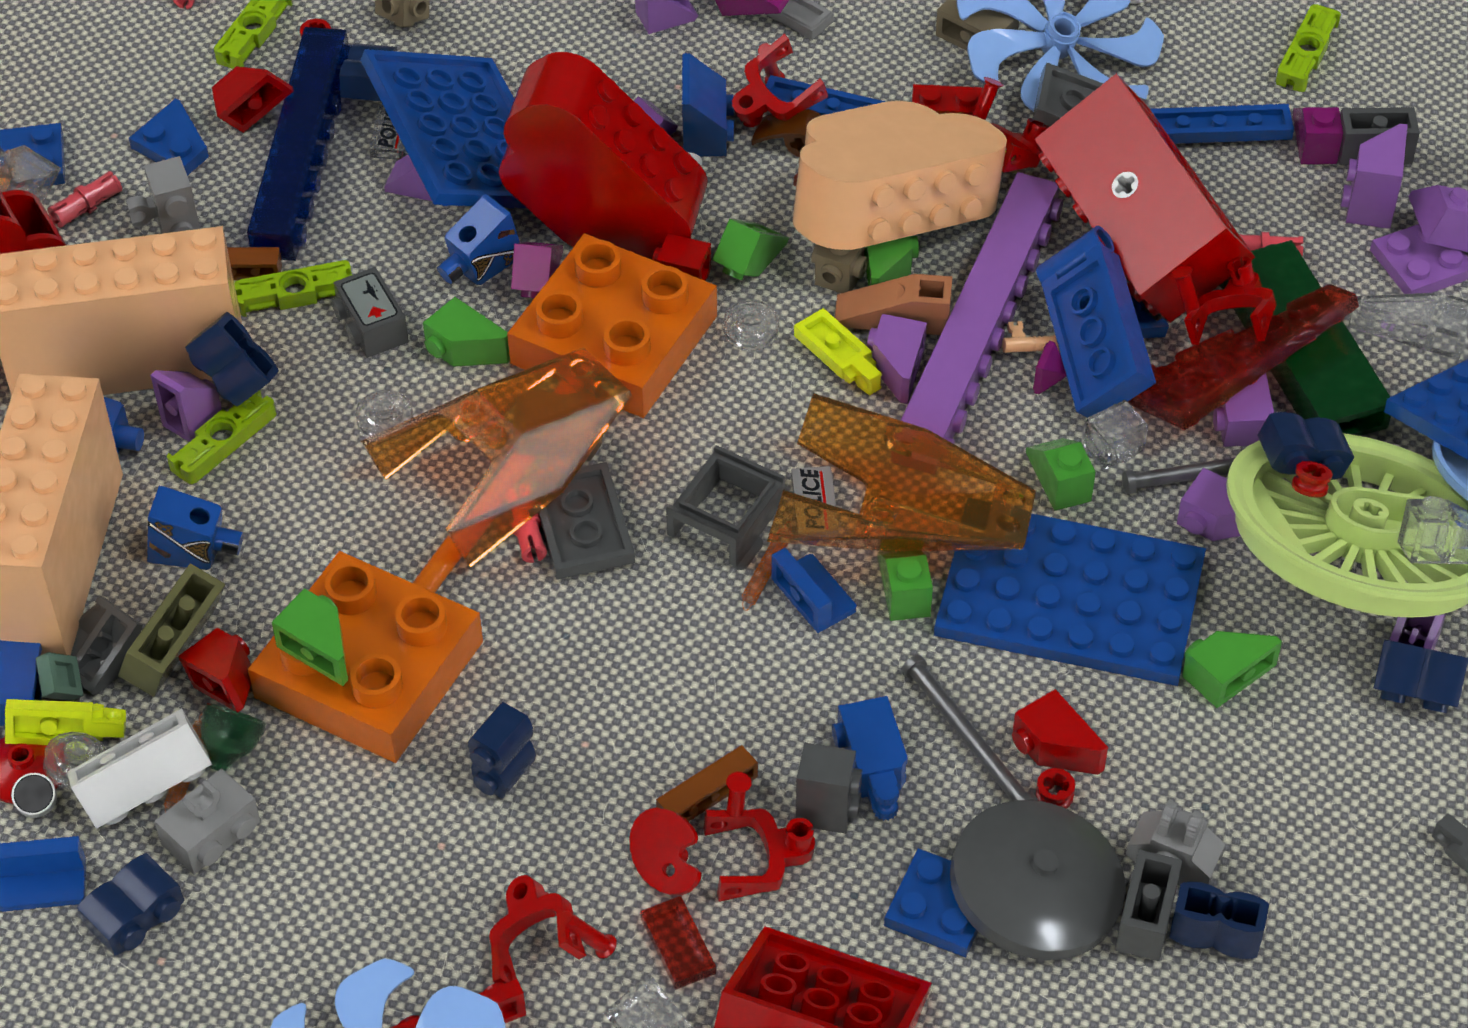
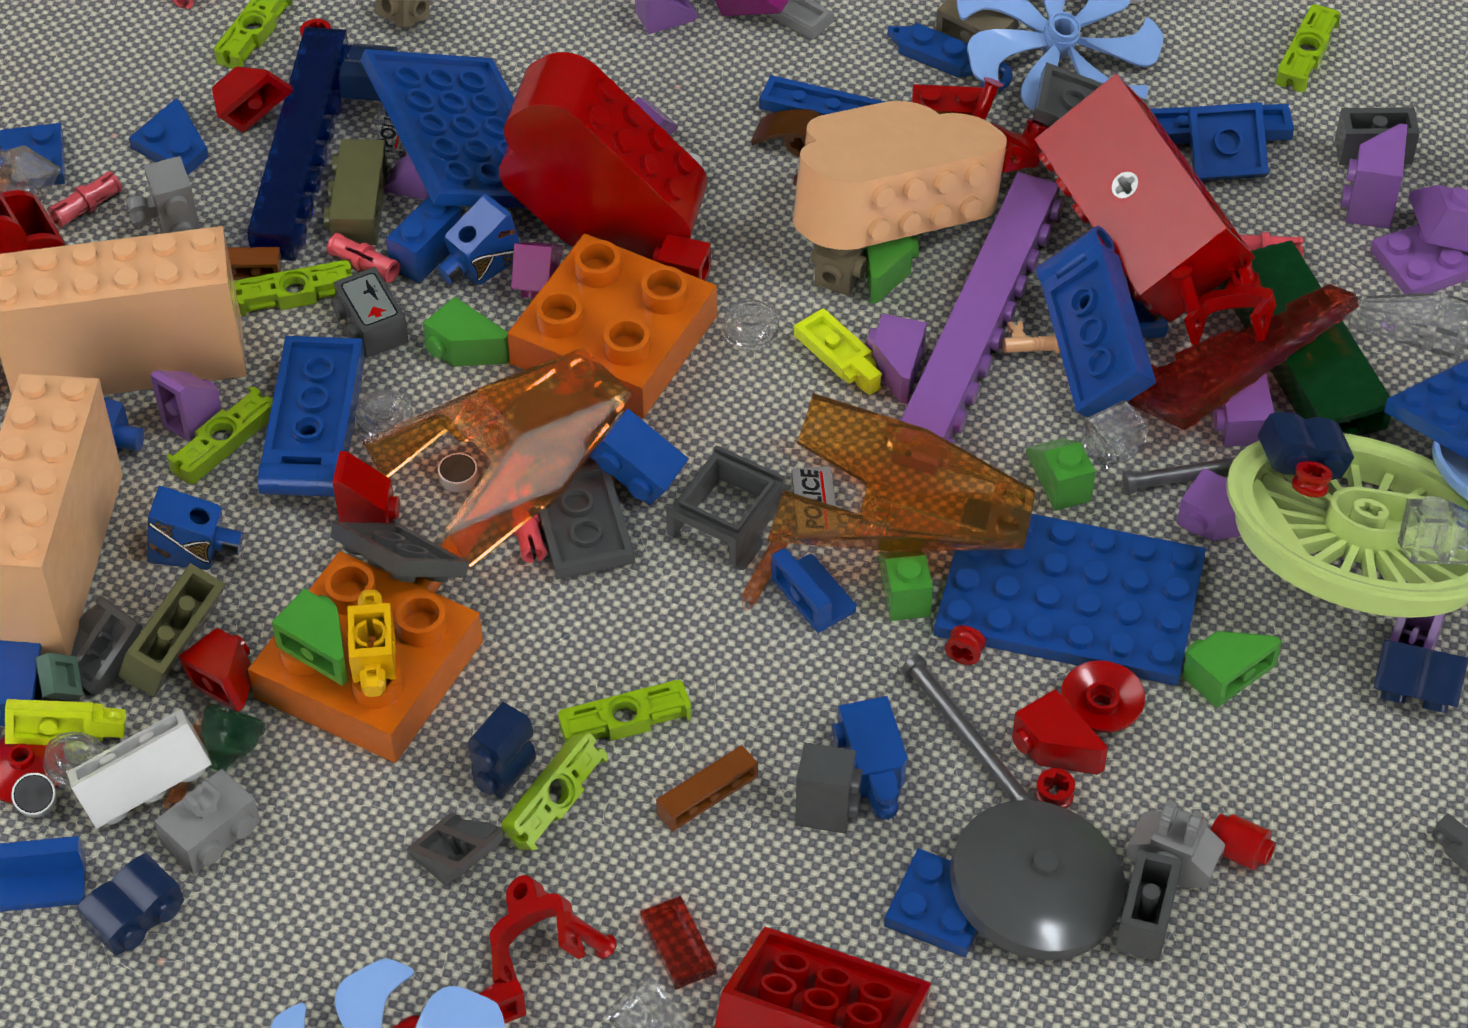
dark blue brick [185,312,279,407] -> none
red piece [629,807,702,896] -> none
blue slope [682,53,734,157] -> none
red piece [703,771,815,902] -> none
bright green slope [712,219,789,280] -> none
red piece [732,33,828,128] -> none
nougat slope [835,274,952,335] -> none
magenta slope [1033,340,1067,394] -> none
dark blue brick [1169,882,1269,959] -> none
magenta slope [1292,107,1343,164] -> none
none -> blue hinge [258,336,365,497]
none -> olive brick [324,139,388,245]
none -> coral pin [327,233,400,283]
none -> dark grey plate [330,522,469,583]
none -> red slope [332,451,400,523]
none -> yellow piece [347,589,396,697]
none -> blue brick [386,196,462,284]
none -> dark grey slope [407,813,505,885]
none -> tile [438,453,478,492]
none -> lime piece [501,733,608,850]
none -> lime piece [558,680,691,743]
none -> blue brick [588,409,689,506]
none -> blue plate [887,22,1013,91]
none -> red bush [944,625,986,665]
none -> red dish [1061,661,1145,733]
none -> blue plate [1187,102,1269,181]
none -> red brick [1210,813,1276,870]

